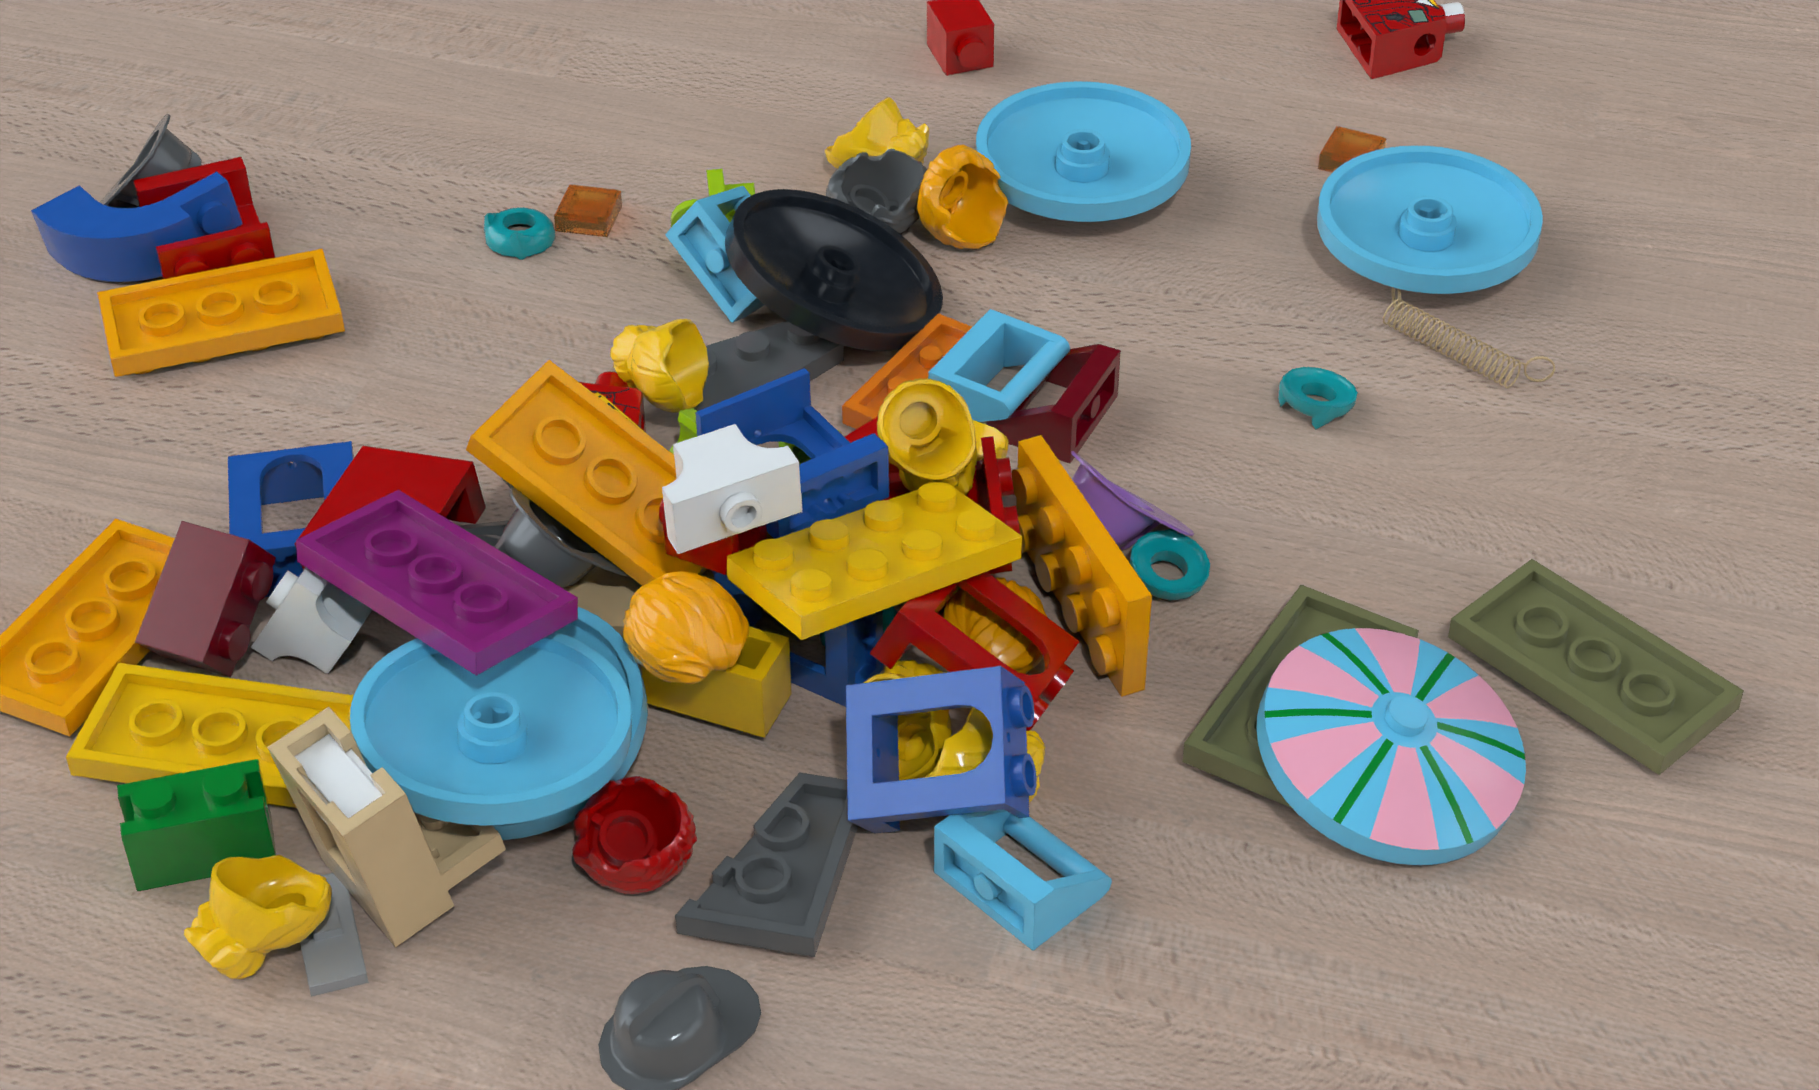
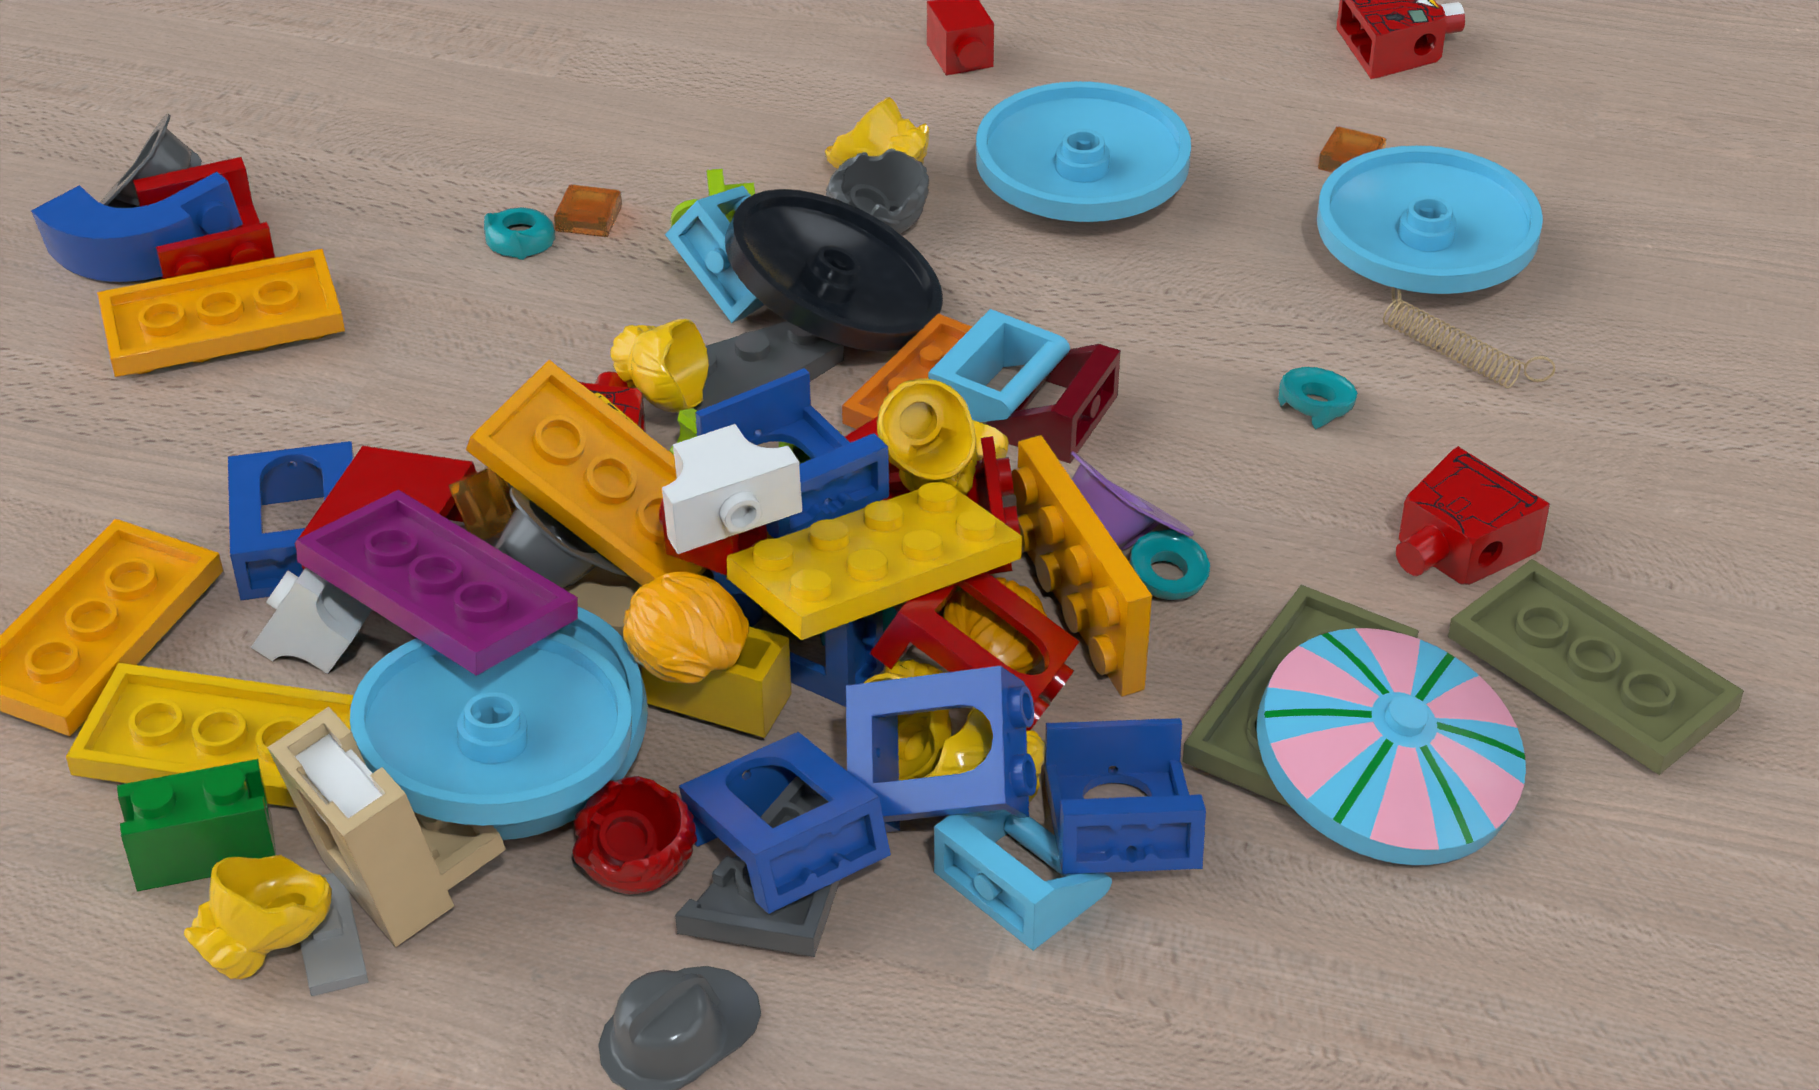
dark red brick [135,521,276,678] -> none
light orange hair [917,144,1008,249] -> none
none -> clear orange tile [449,466,516,540]
none -> blue panel [679,732,891,914]
none -> blue panel [1044,718,1206,874]
none -> red torso [1396,446,1550,585]

